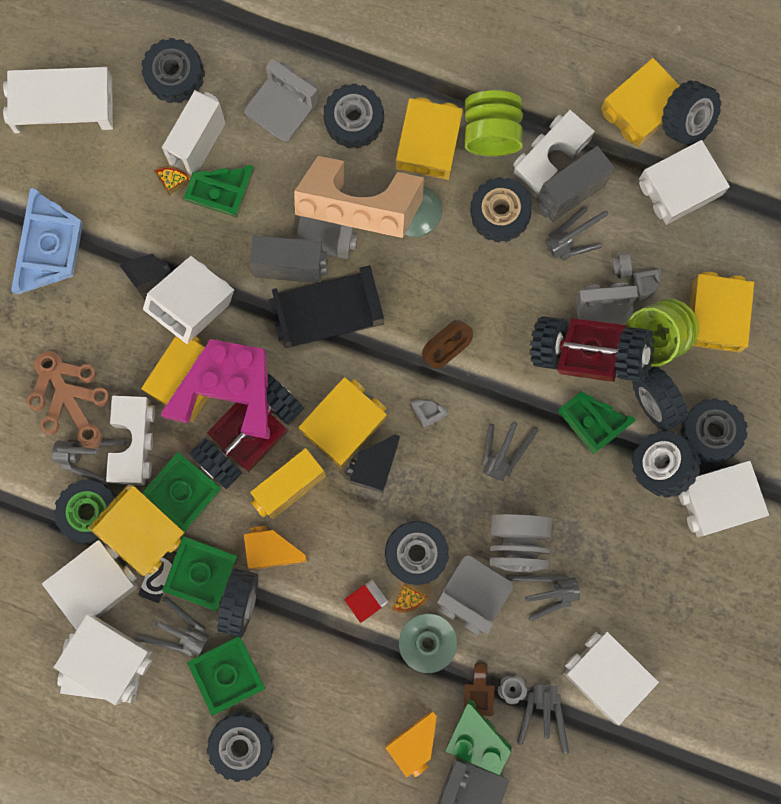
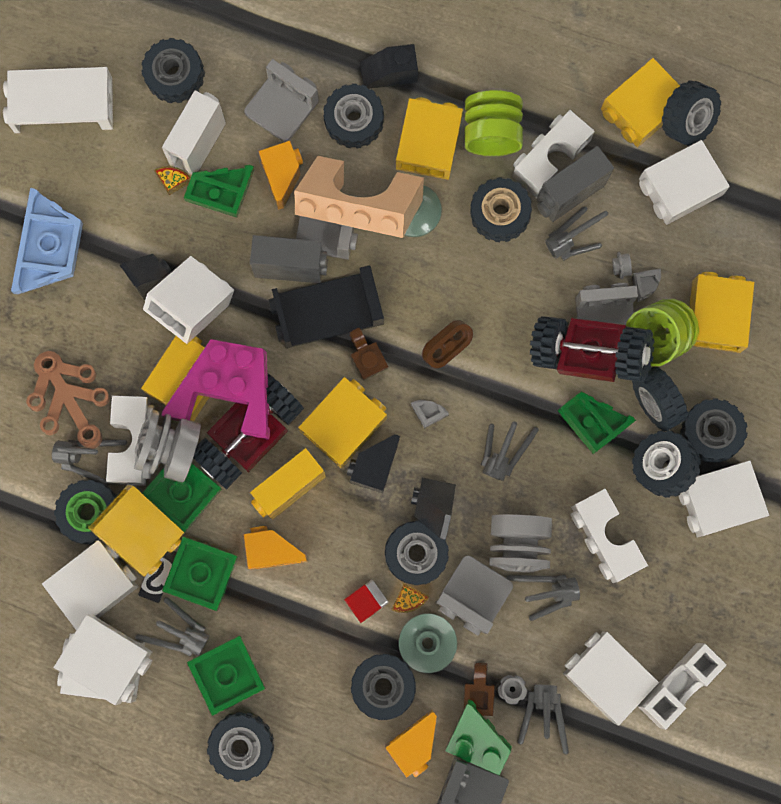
black wheel [217,568,259,638] -> none
none -> light grey wheel [134,410,201,483]
none -> light orange slope [259,141,303,210]
none -> reddish brown plate [349,328,389,381]
none -> black wheel [351,654,416,720]
none -> black slope [360,44,418,89]
none -> black slope [411,478,456,540]
none -> white arch [571,489,648,583]
none -> white arch [638,643,726,730]

